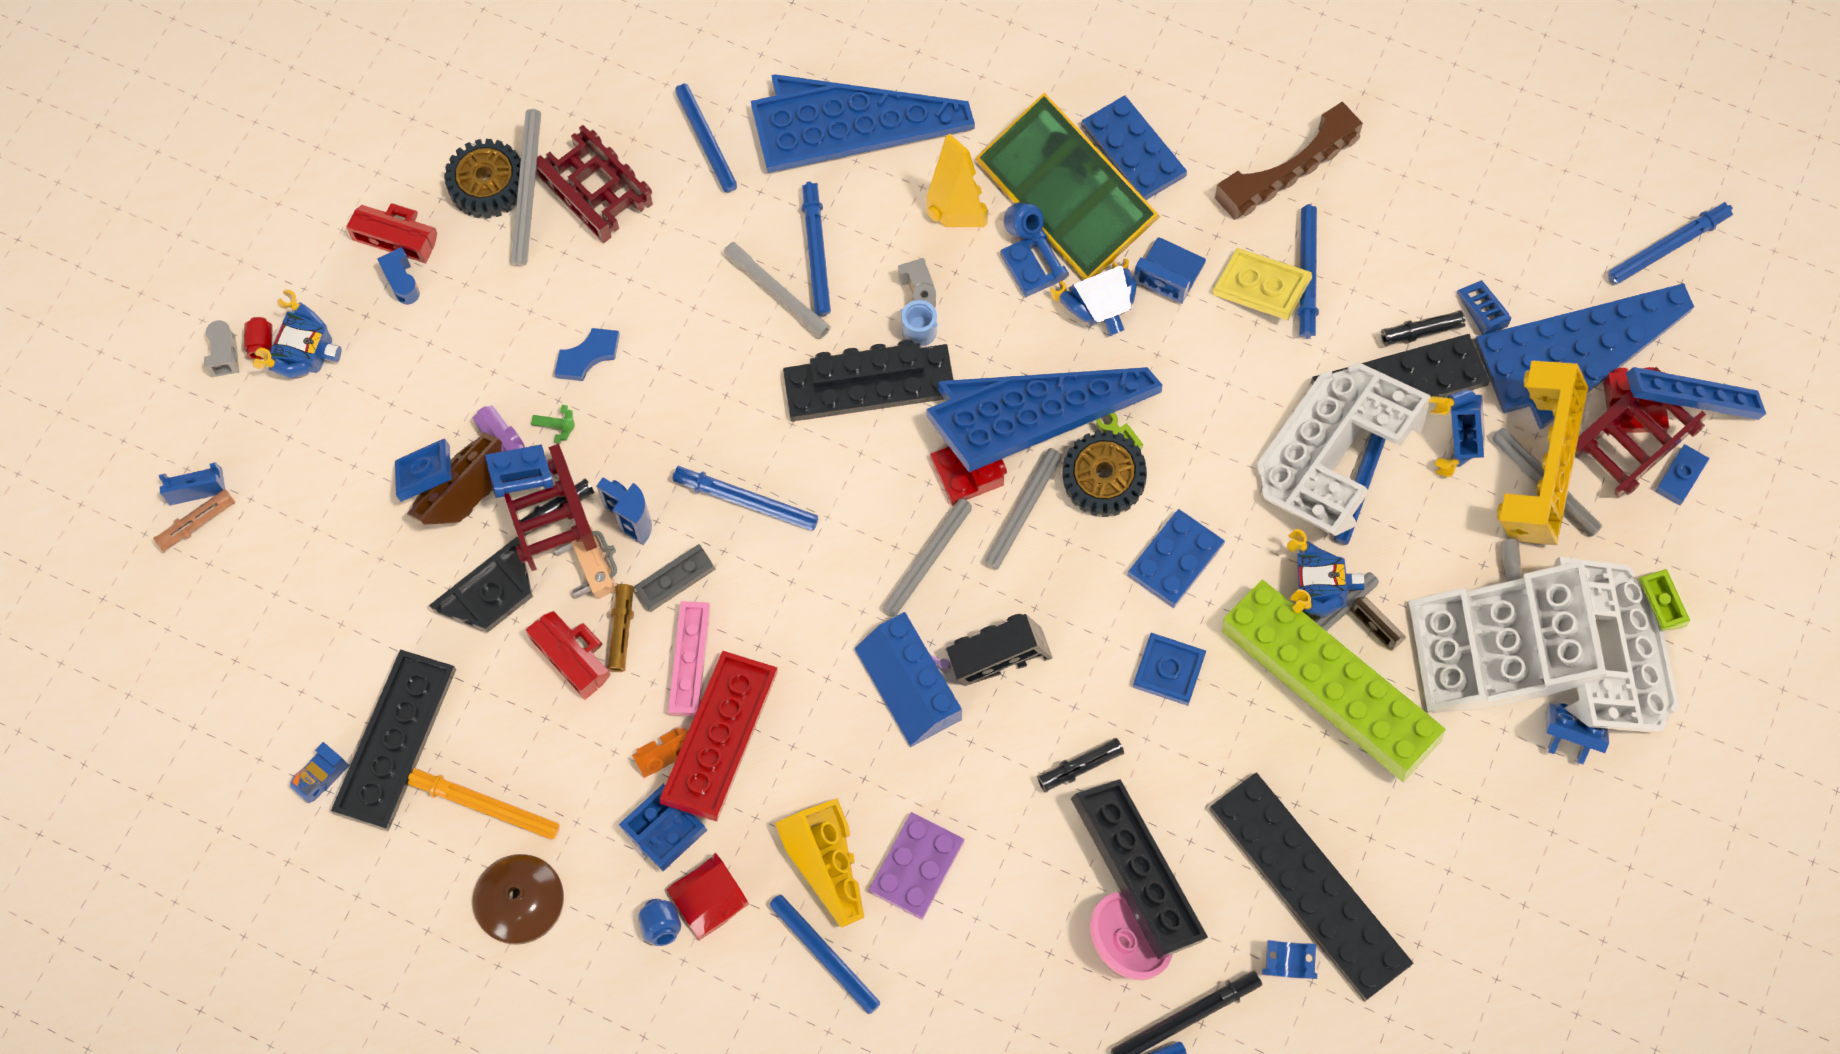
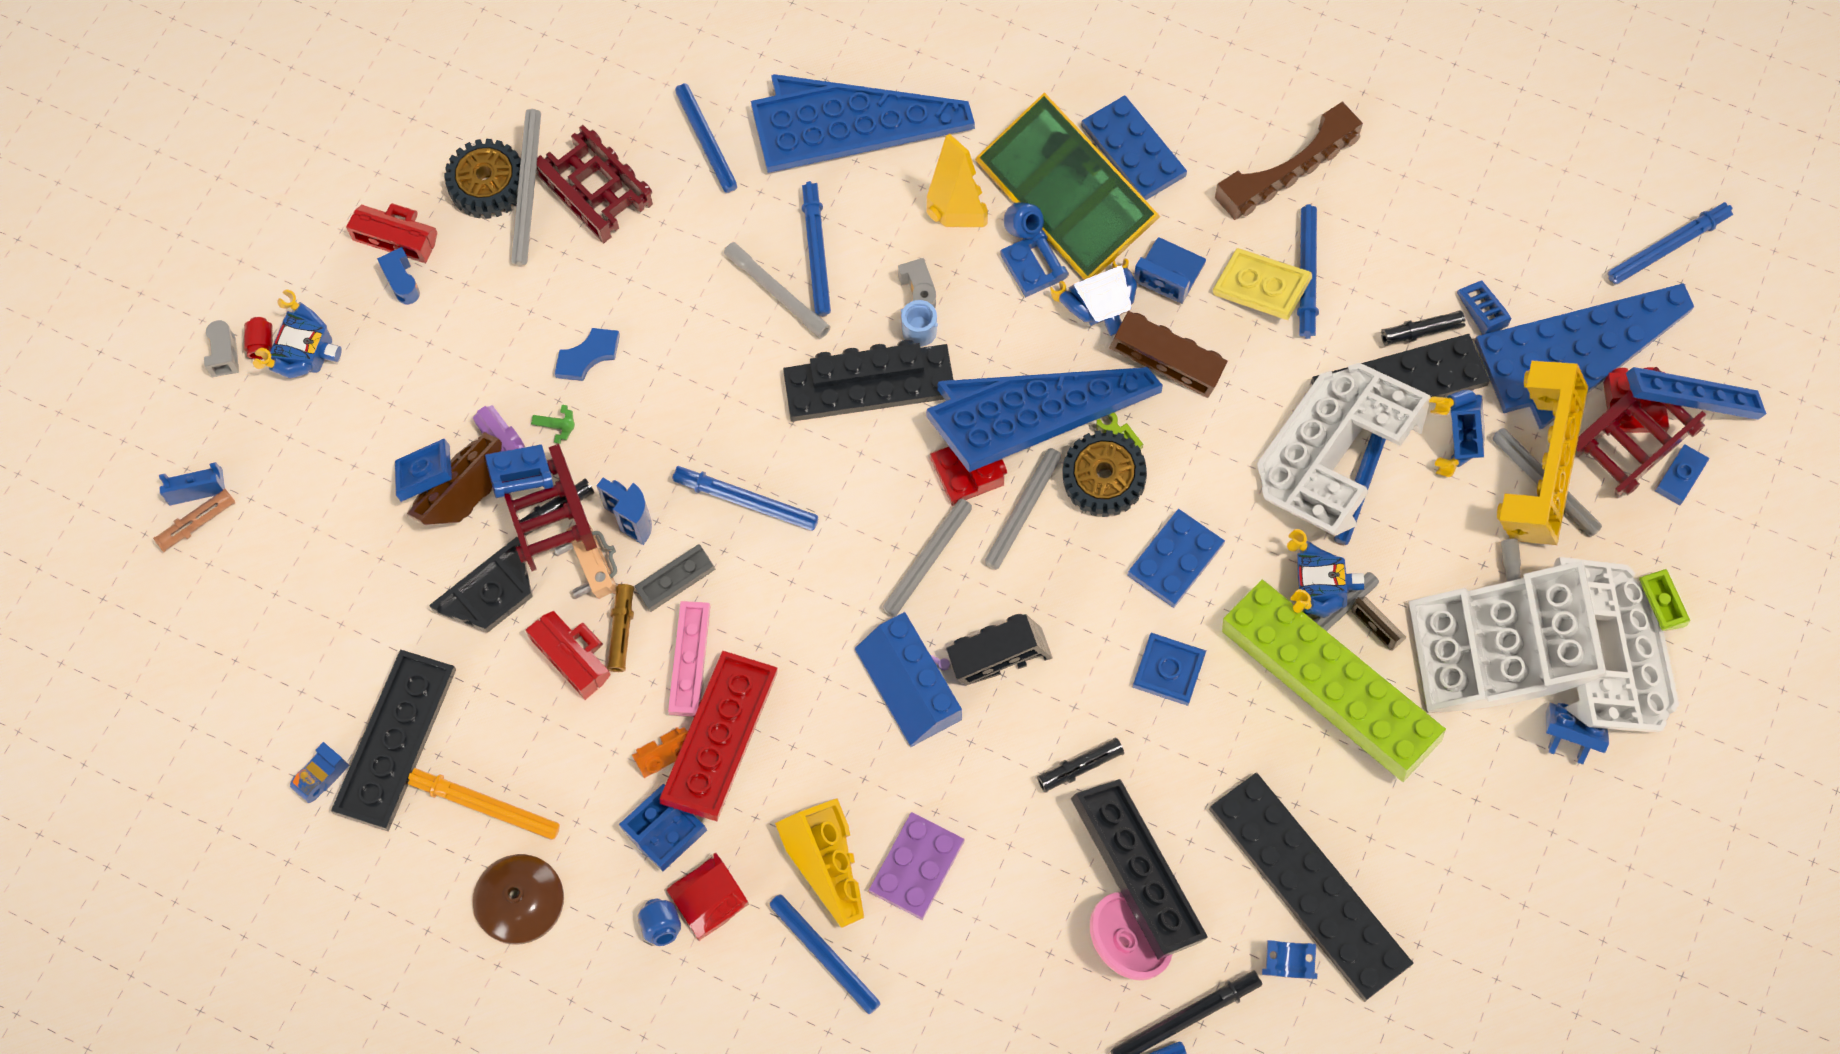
none -> reddish brown brick [1109,310,1228,398]

